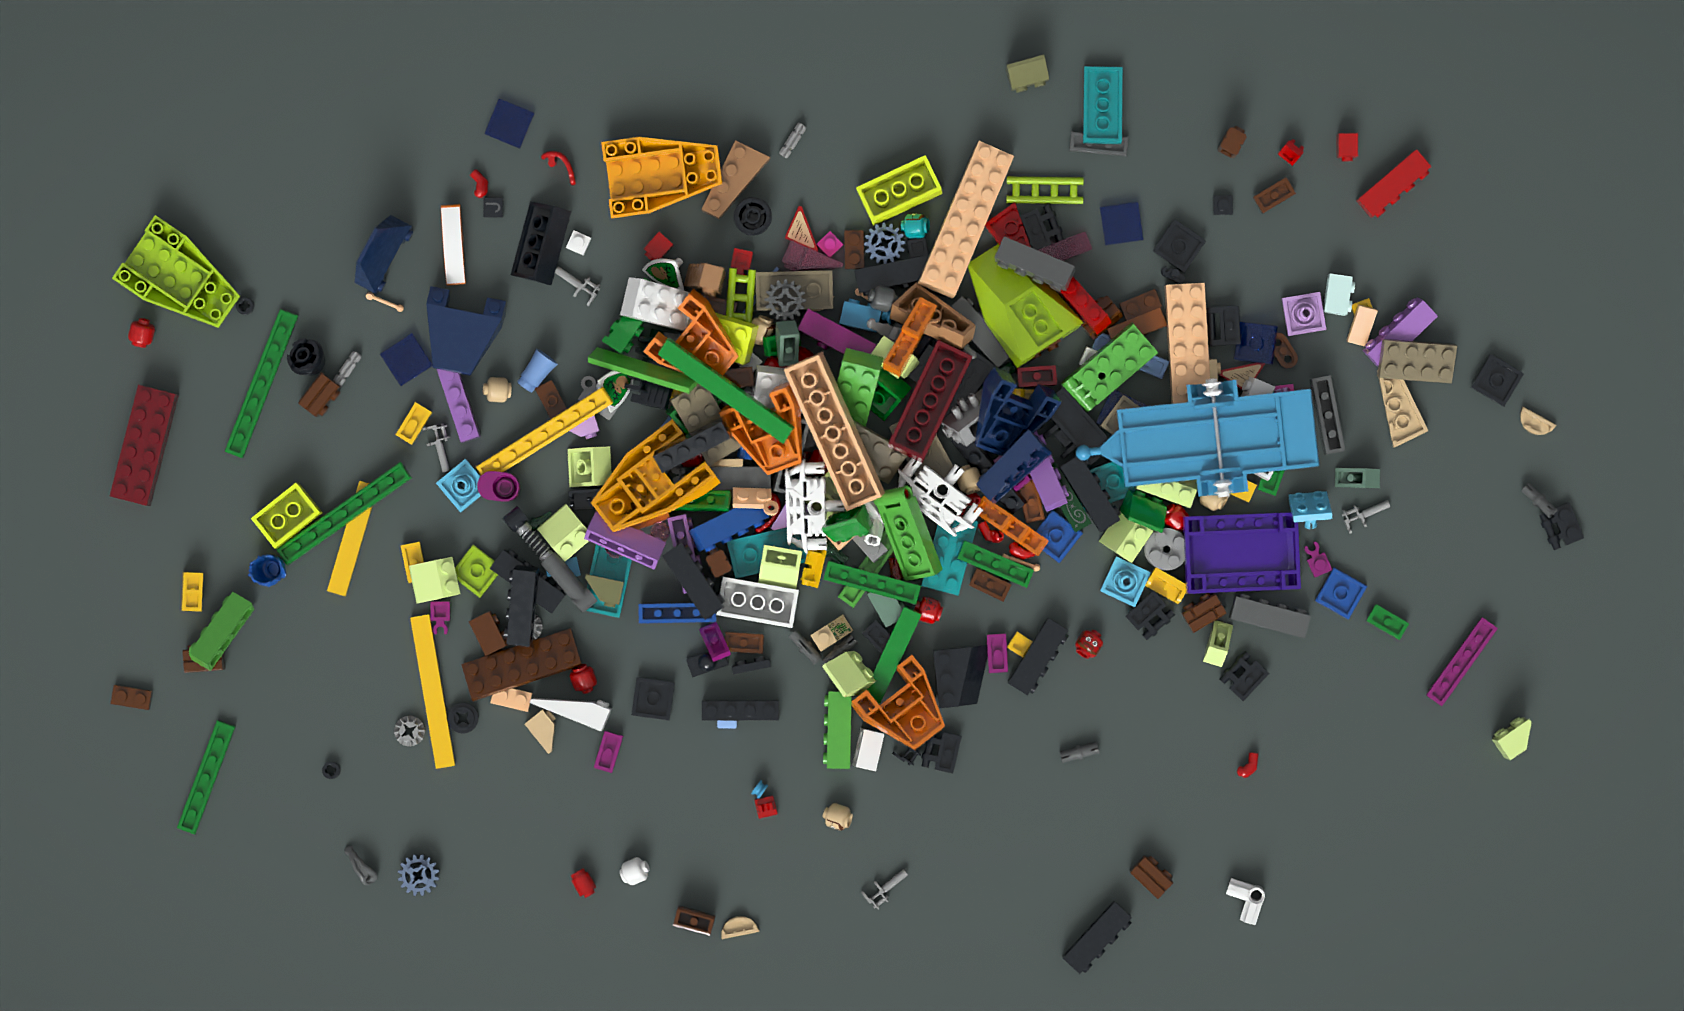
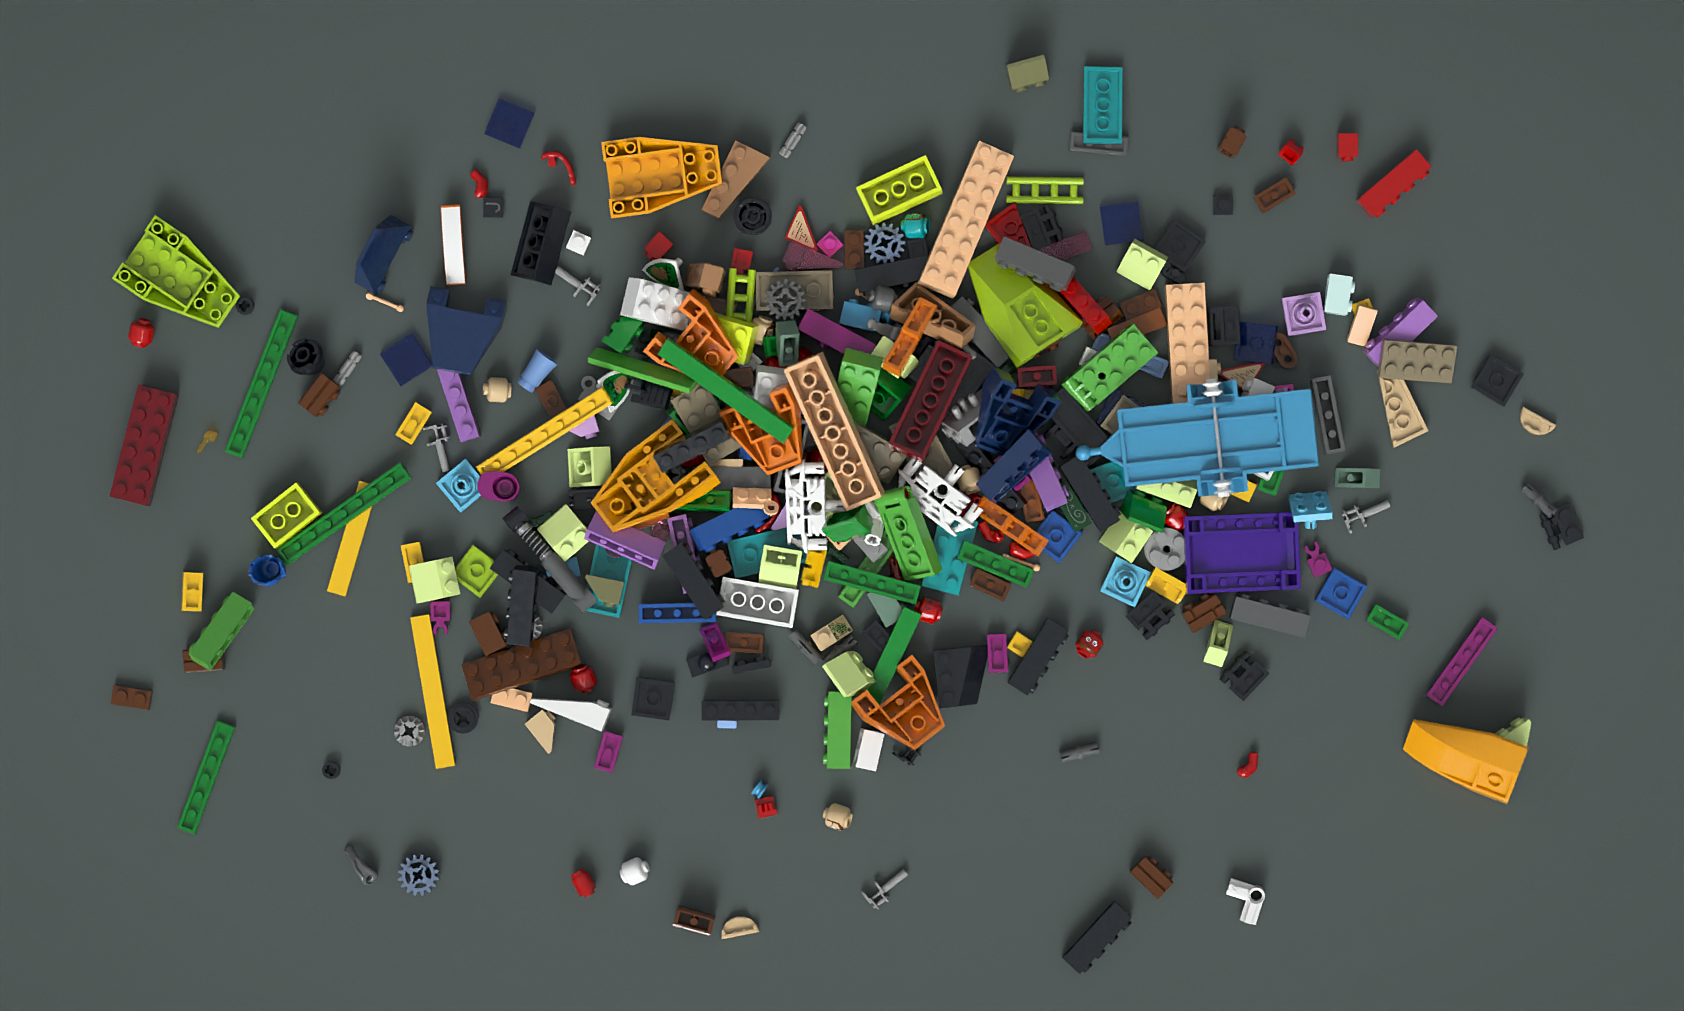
black plate [921,732,962,774] -> none
none -> clear yellow hand [196,430,218,454]
none -> yellowish green slope [1116,239,1168,291]
none -> light orange wedge [1403,719,1529,804]

